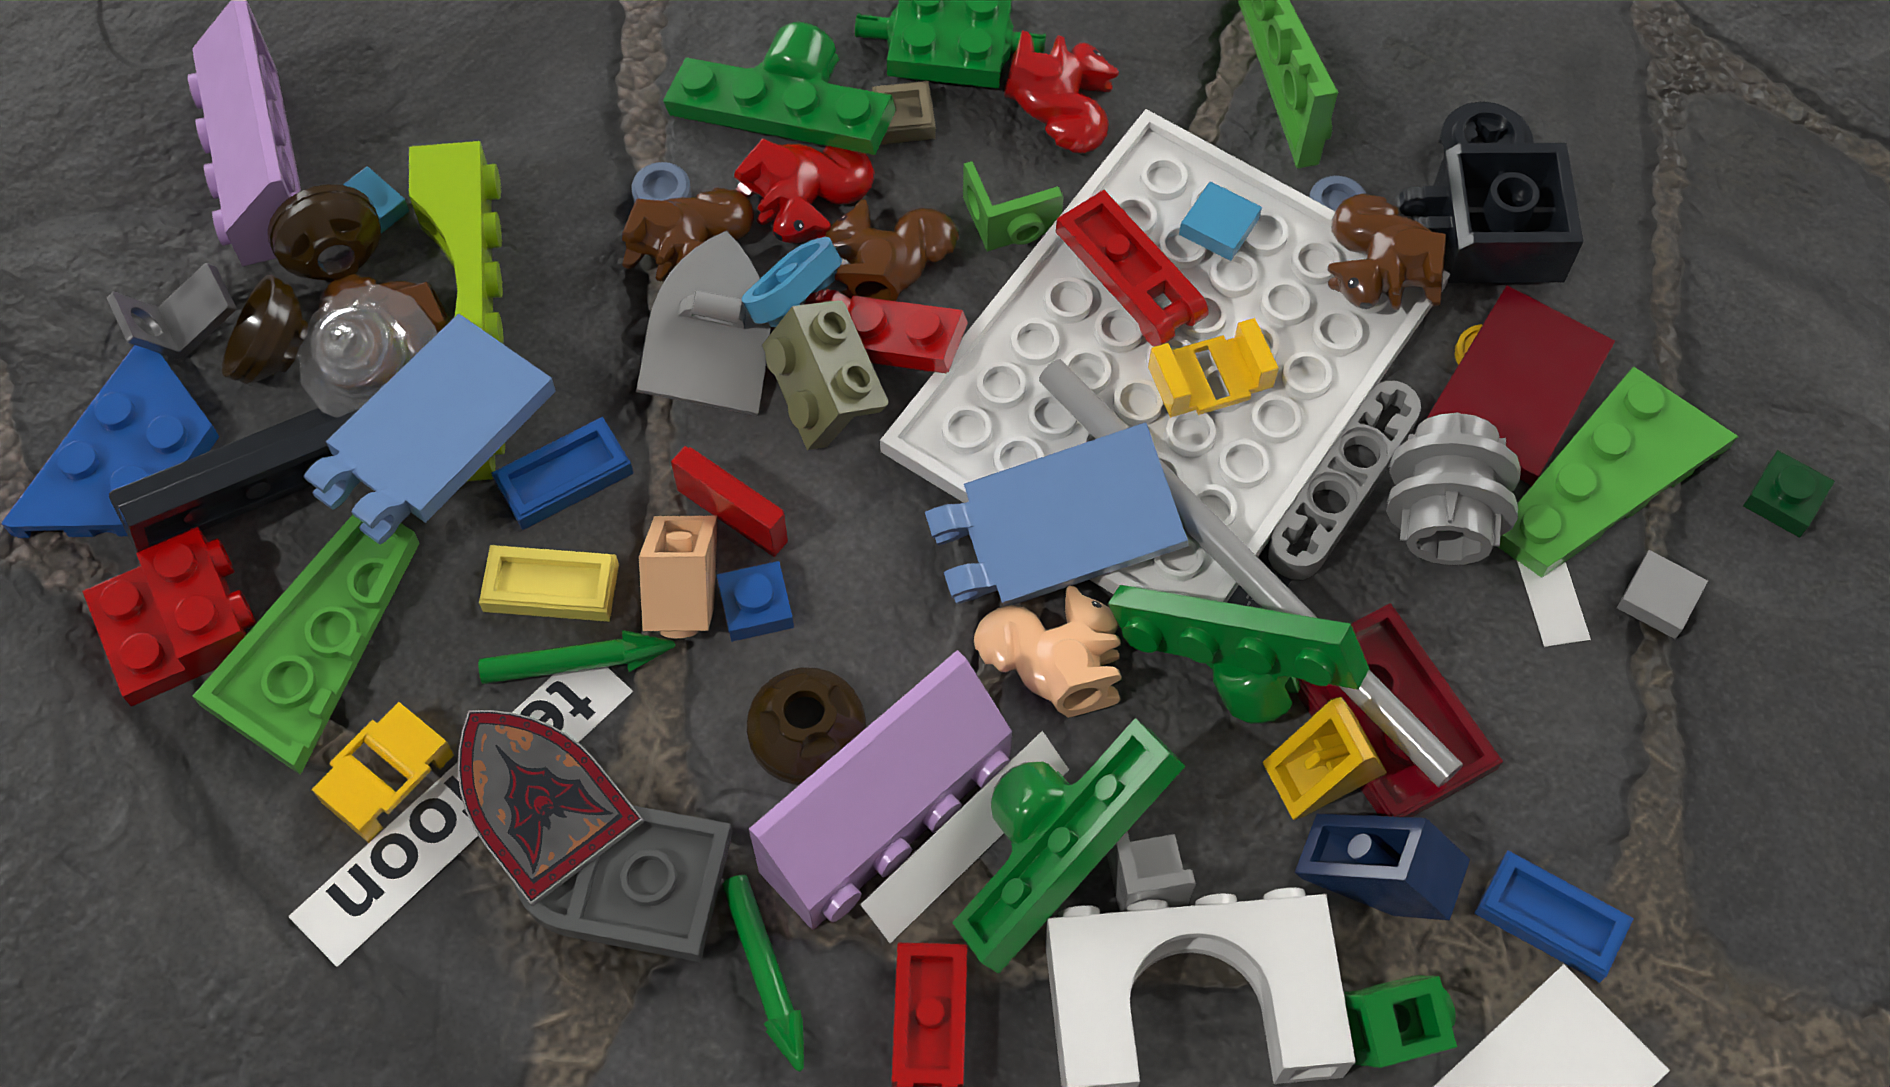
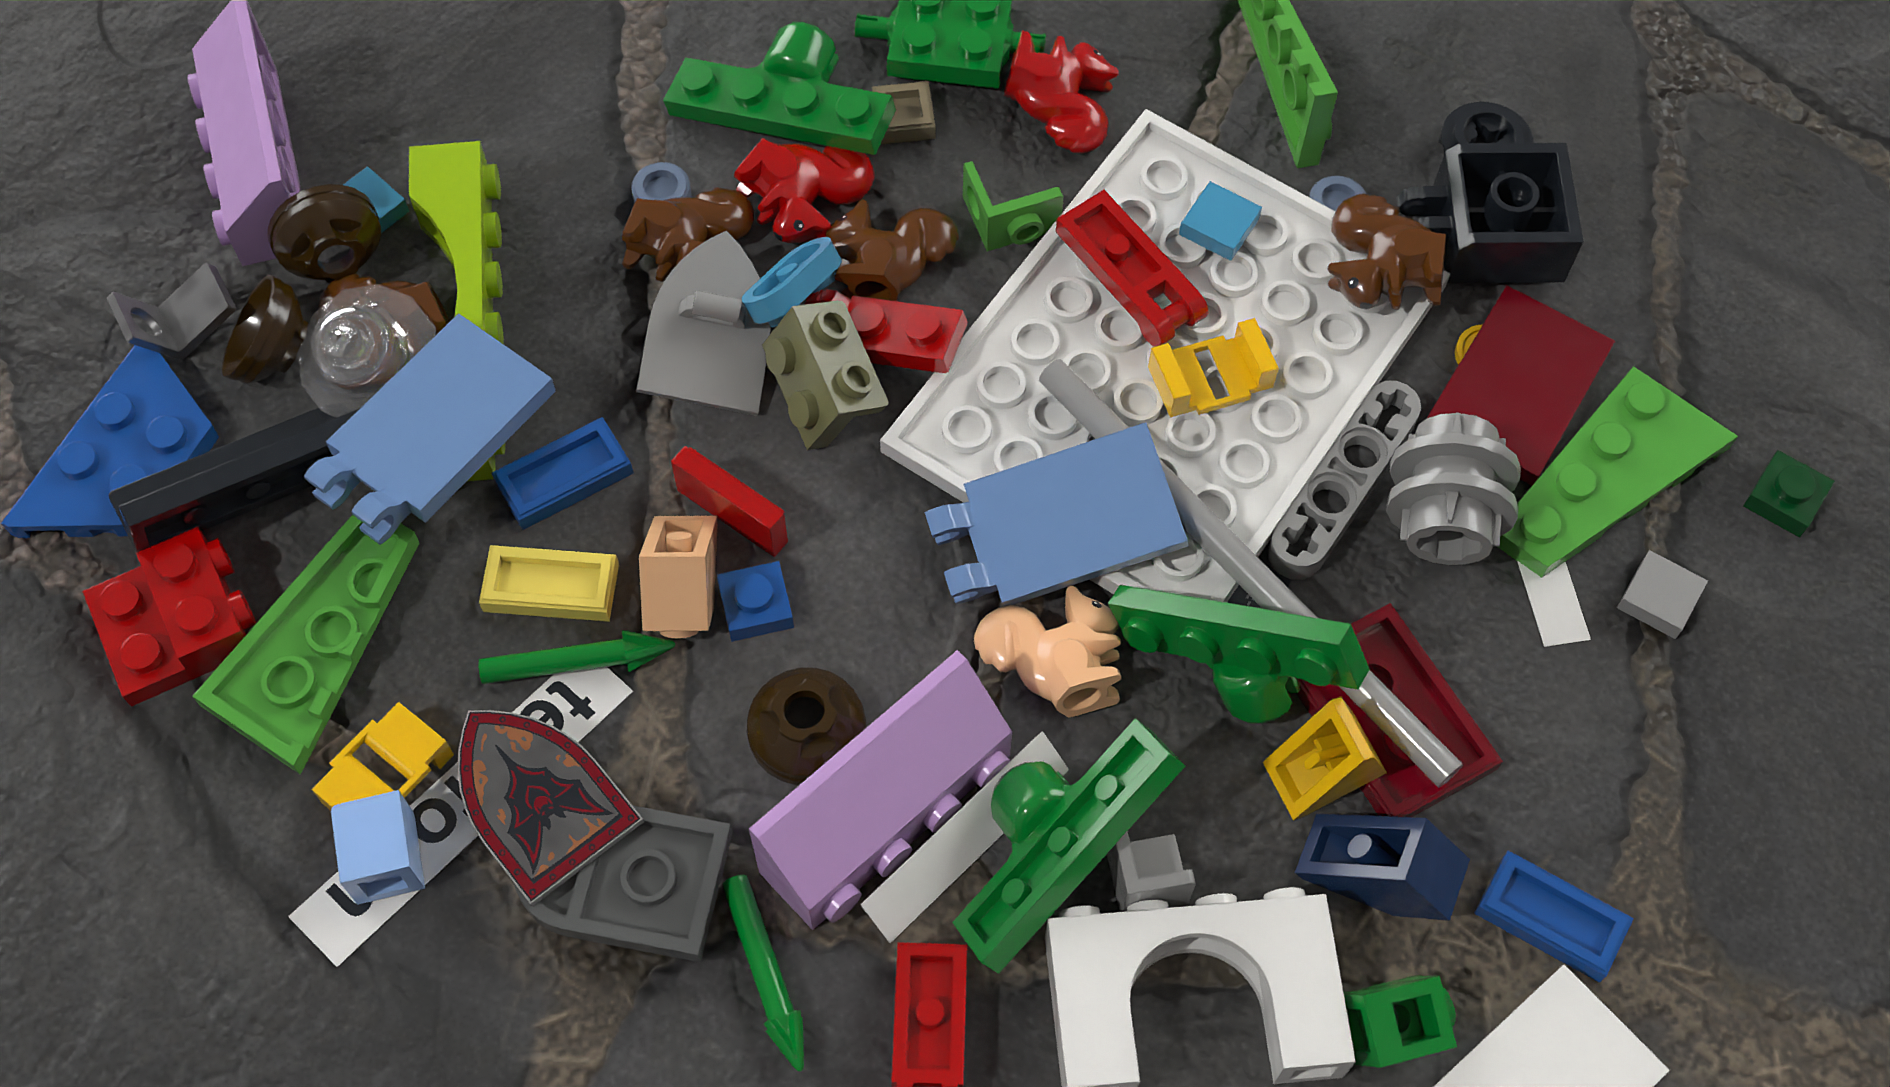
none -> light blue panel [331,790,425,905]

